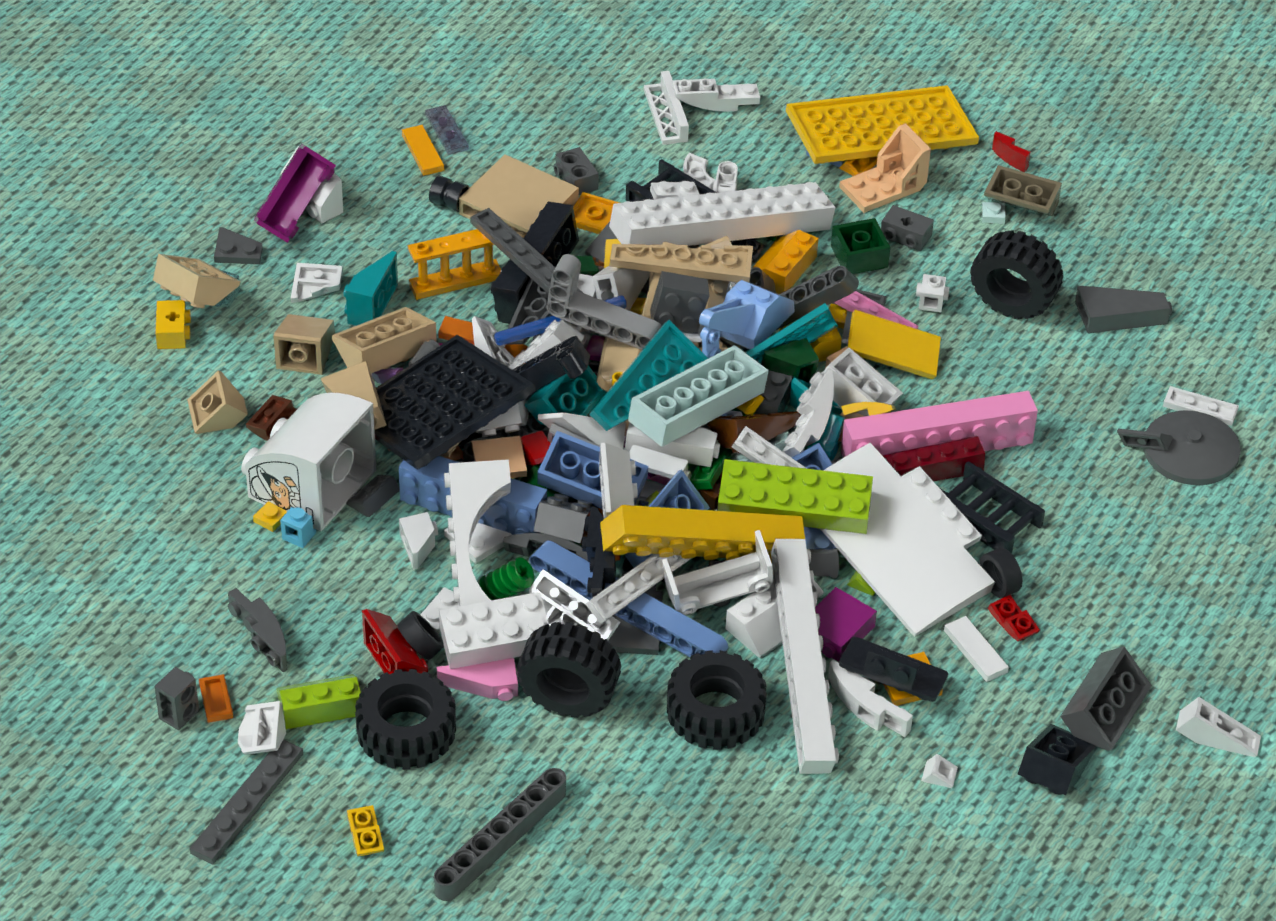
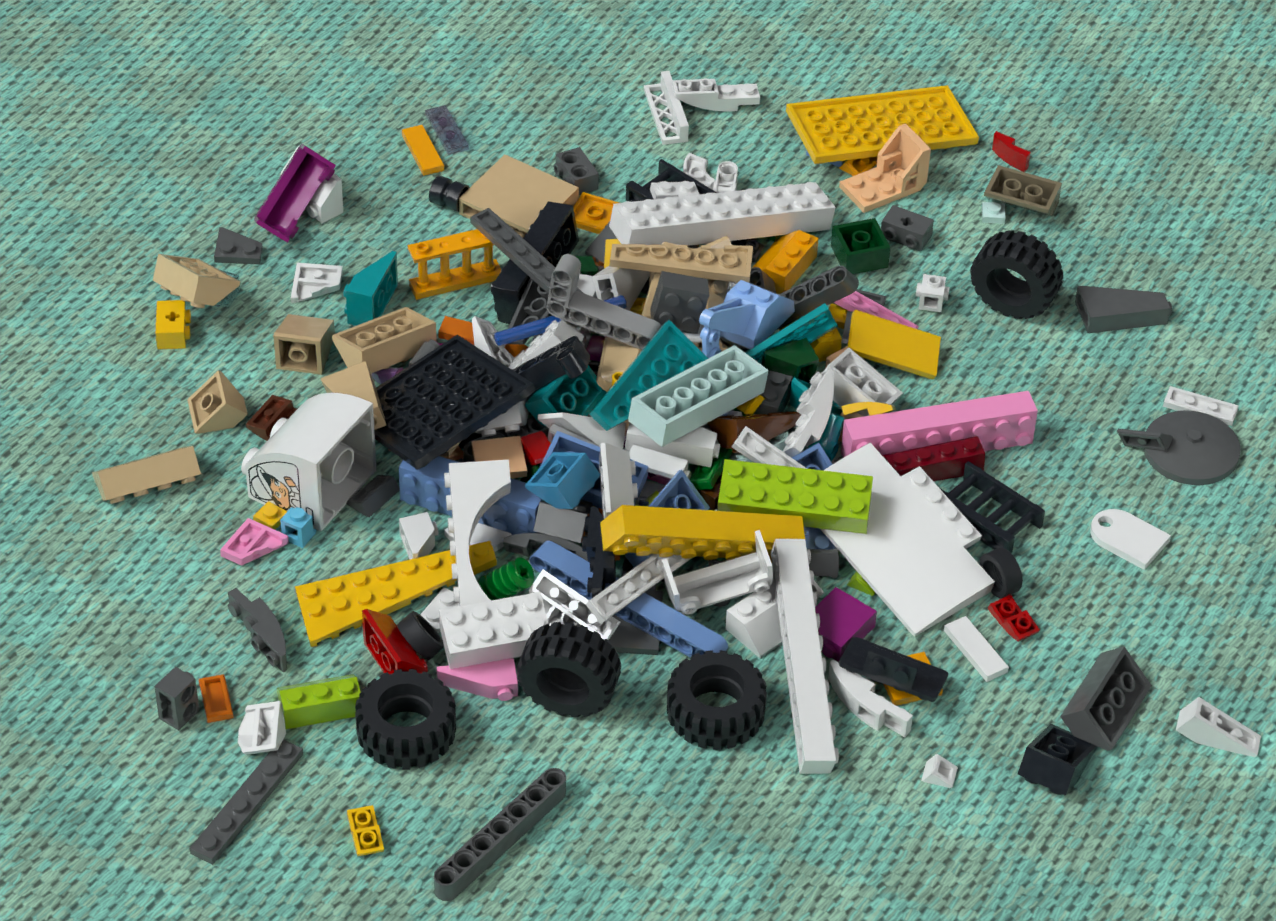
none -> tan slope [92,446,201,504]
none -> bright pink wing [220,518,289,566]
none -> yellow wing [295,541,497,647]
none -> dark azure slope [525,452,600,509]
none -> white tile [1090,509,1171,570]

